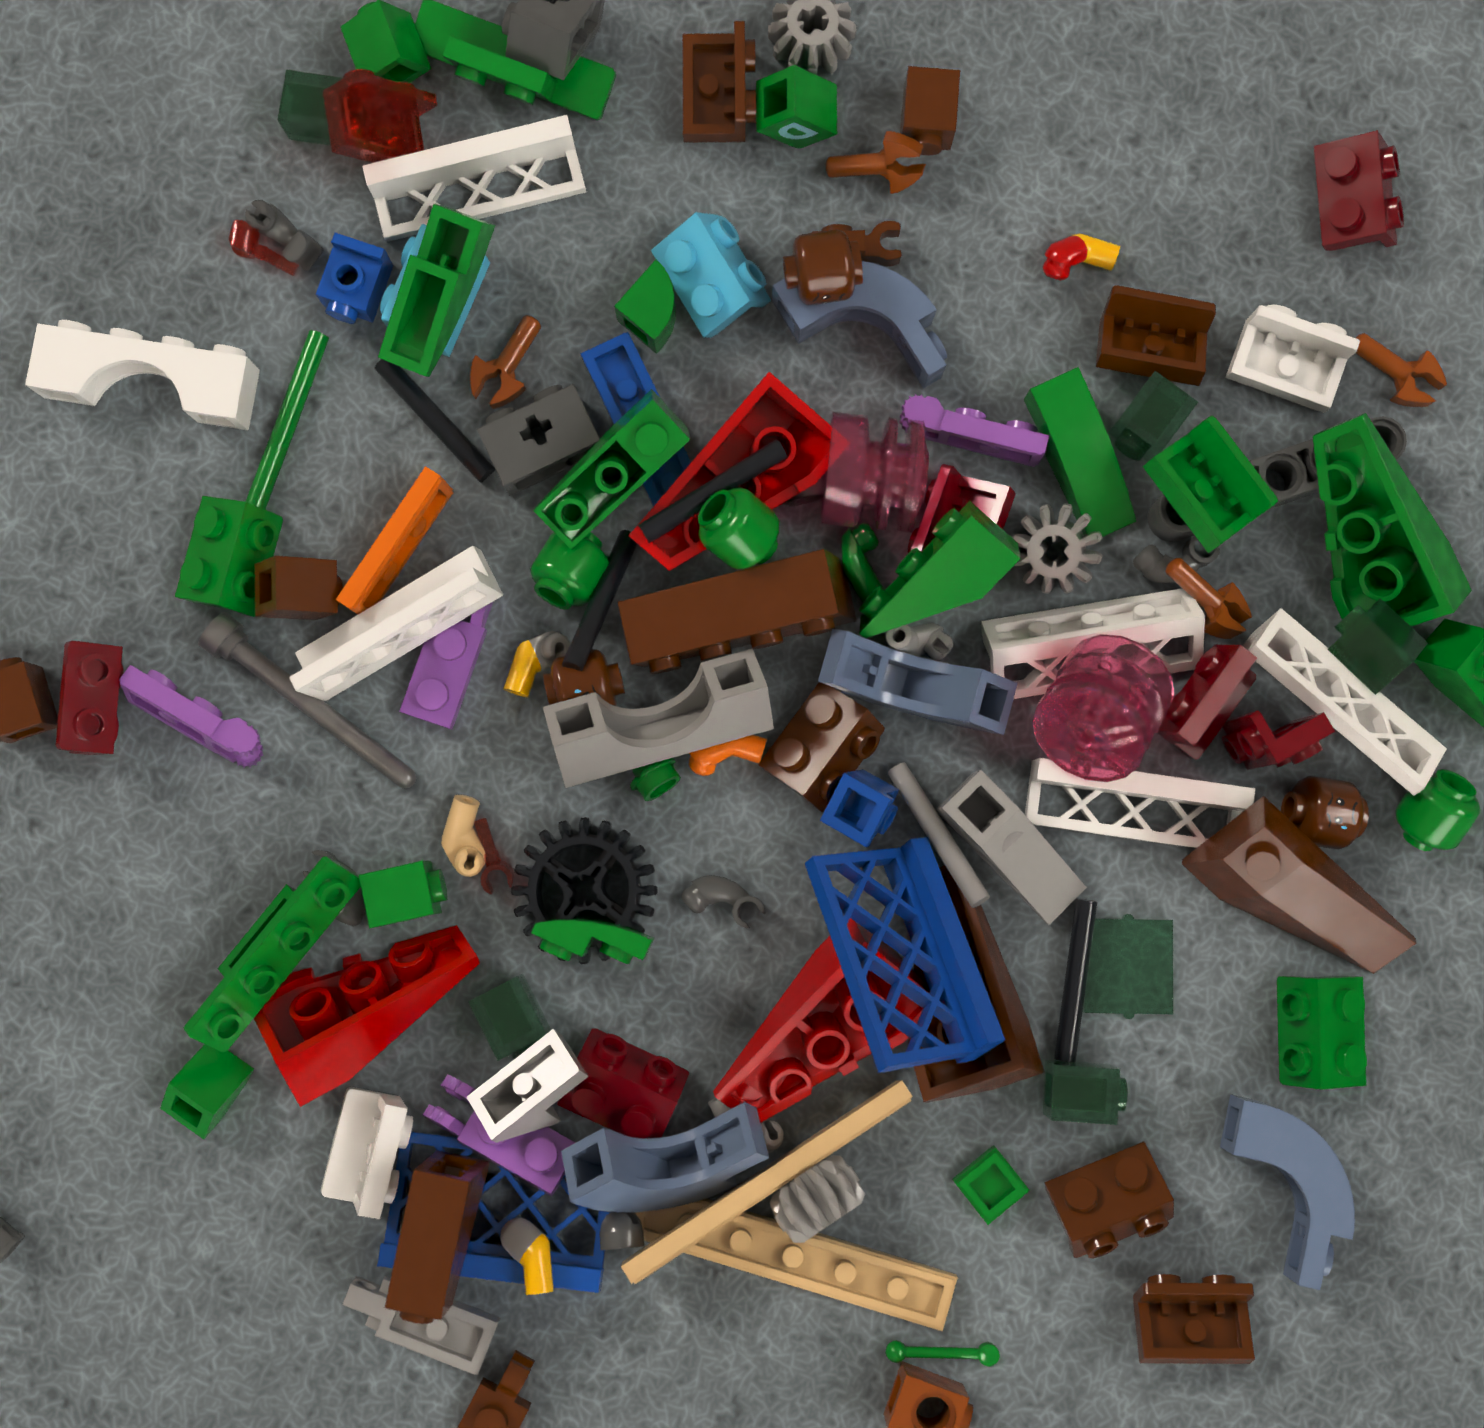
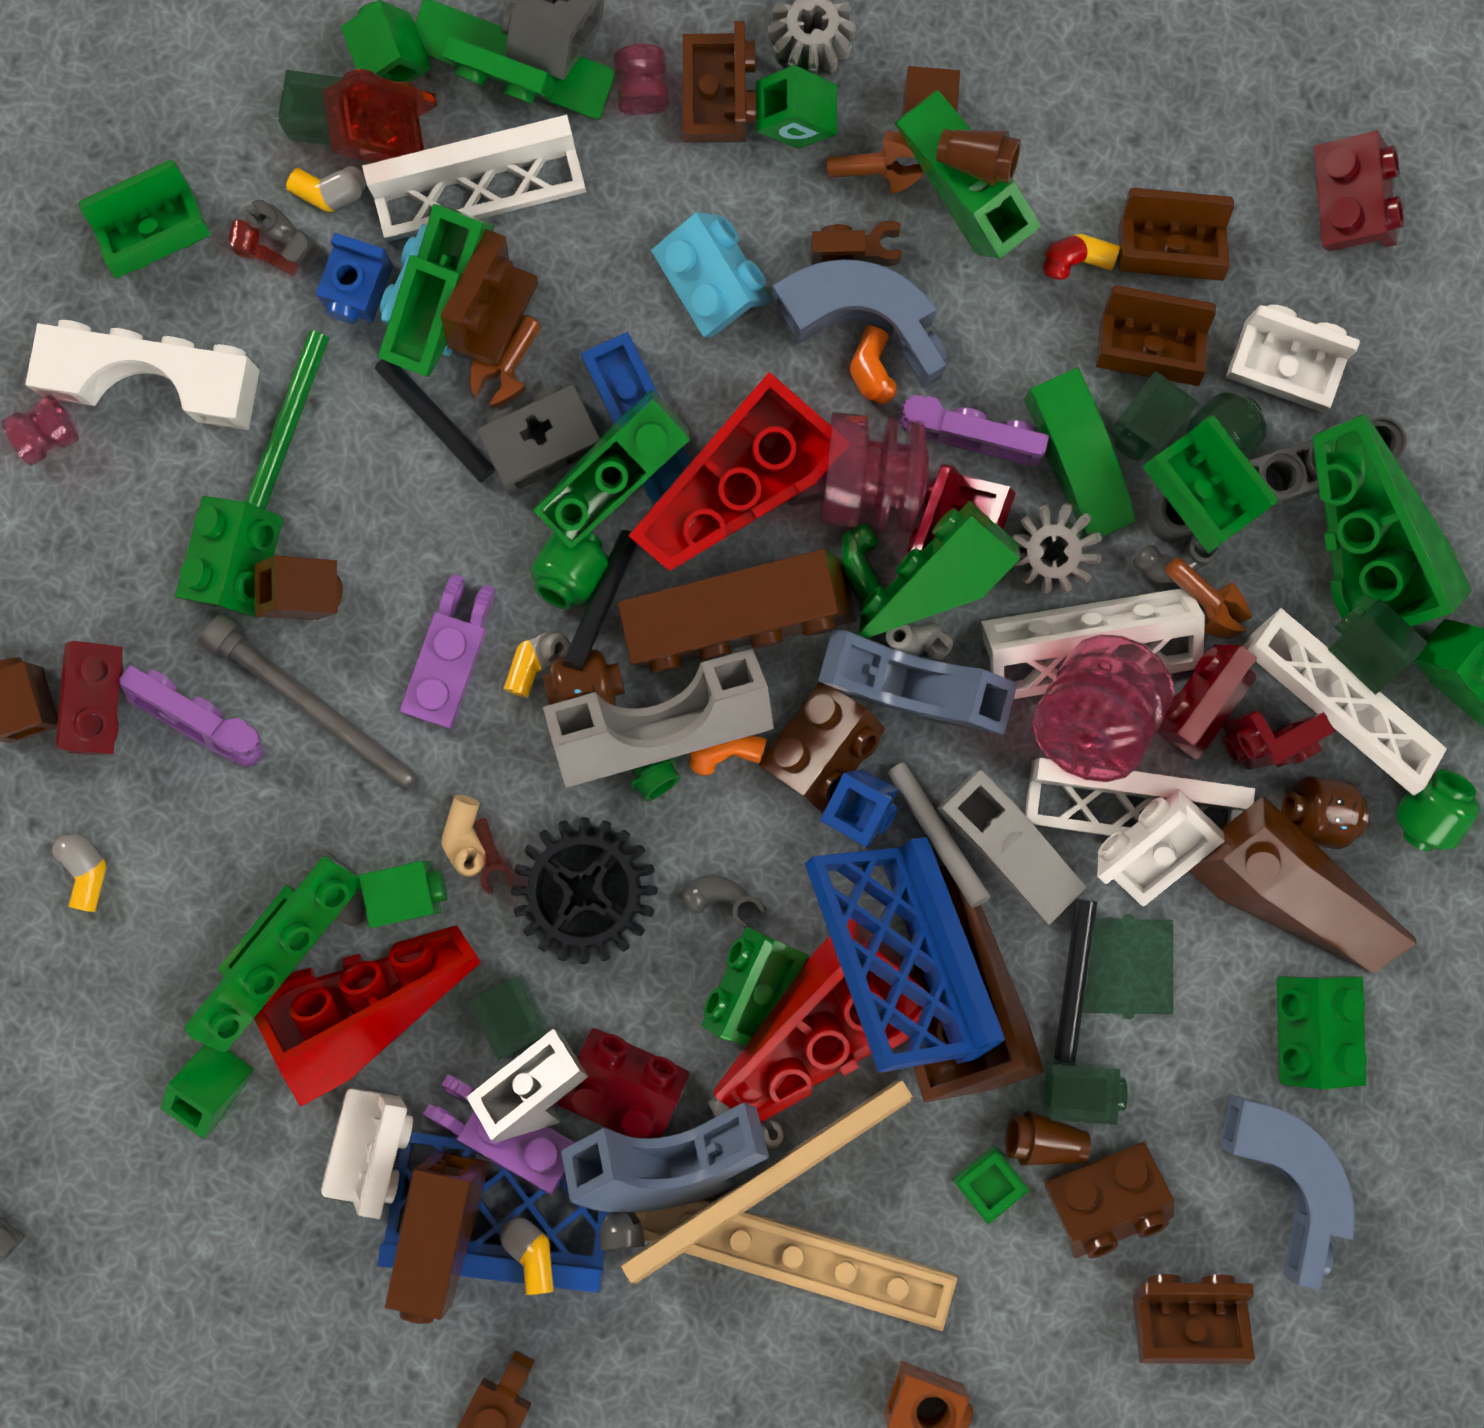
white fence [289,545,503,701] -> none
orange tile [336,466,453,615] -> none
light grey hinge [342,1276,500,1375] -> none
green slope [531,919,655,965] -> none
green brick [614,259,676,354] -> none
black bar [638,439,788,544] -> none
green head [698,487,779,570] -> none
light grey gear [769,1155,865,1243] -> none
reddish brown head [783,229,863,305] -> none
green hinge [885,1340,1000,1367] -> none
dark orange bar [1355,333,1447,407] -> none
none -> clear pink wheel [1,394,79,466]
none -> arm [52,834,106,912]
none -> green bracket [78,160,211,279]
none -> arm [286,166,367,212]
none -> reddish brown bracket [440,229,538,365]
none -> clear pink wheel [614,44,669,116]
none -> green bracket [701,926,808,1046]
none -> orange arm [849,325,897,405]
none -> green slope [894,90,1041,259]
none -> reddish brown cone [936,129,1021,186]
none -> reddish brown cone [1005,1111,1091,1166]
none -> white bracket [1097,789,1225,907]
none -> reddish brown bracket [1118,188,1234,281]
none -> clear green head [1186,392,1267,459]

